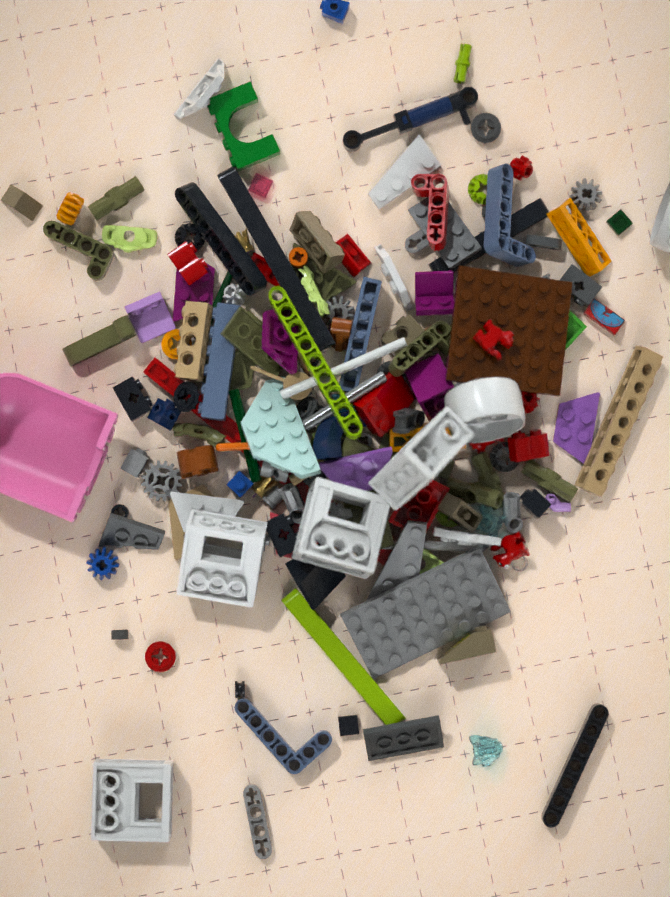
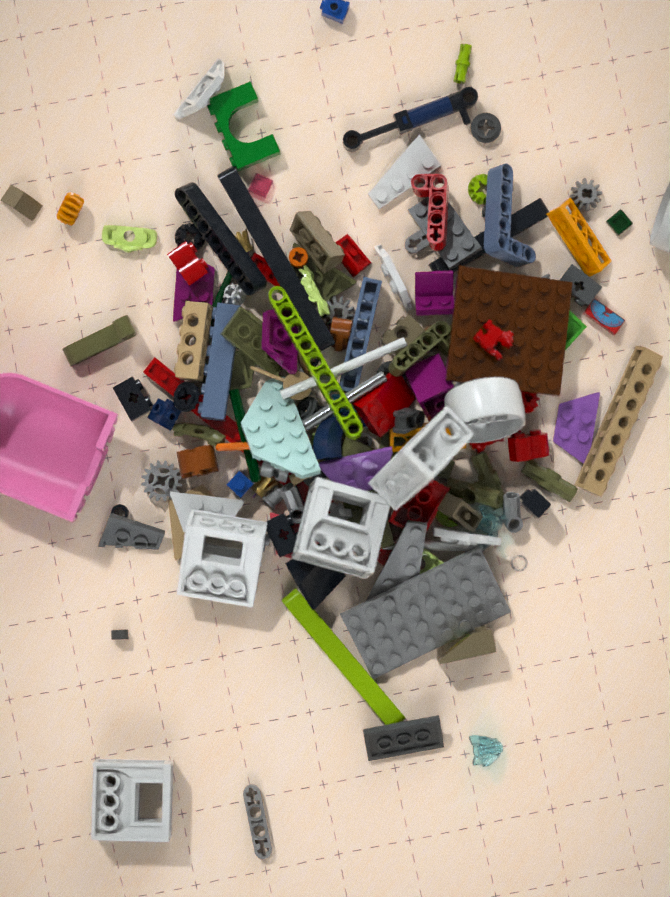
olive beam [43,220,114,281] -> none
blue gear [86,547,120,580] -> none
olive piece [88,176,145,221] -> none
light grey brick [120,447,149,478] -> none
lavender bracket [124,291,176,343] -> none
red gear [145,641,176,672] -> none
light orange gear [161,329,192,360] -> none
sand blue beam [234,698,332,774] -> none
black bush [235,681,245,698] -> none
black tile [338,715,359,736] -> none
dark grey gear [490,442,519,472] -> none
red animal [490,531,530,569] -> none
red gear [510,155,533,181] -> none
dark grey beam [525,234,562,250] -> none
black beam [541,703,609,828] -> none
lavender arm [545,493,571,512] -> none

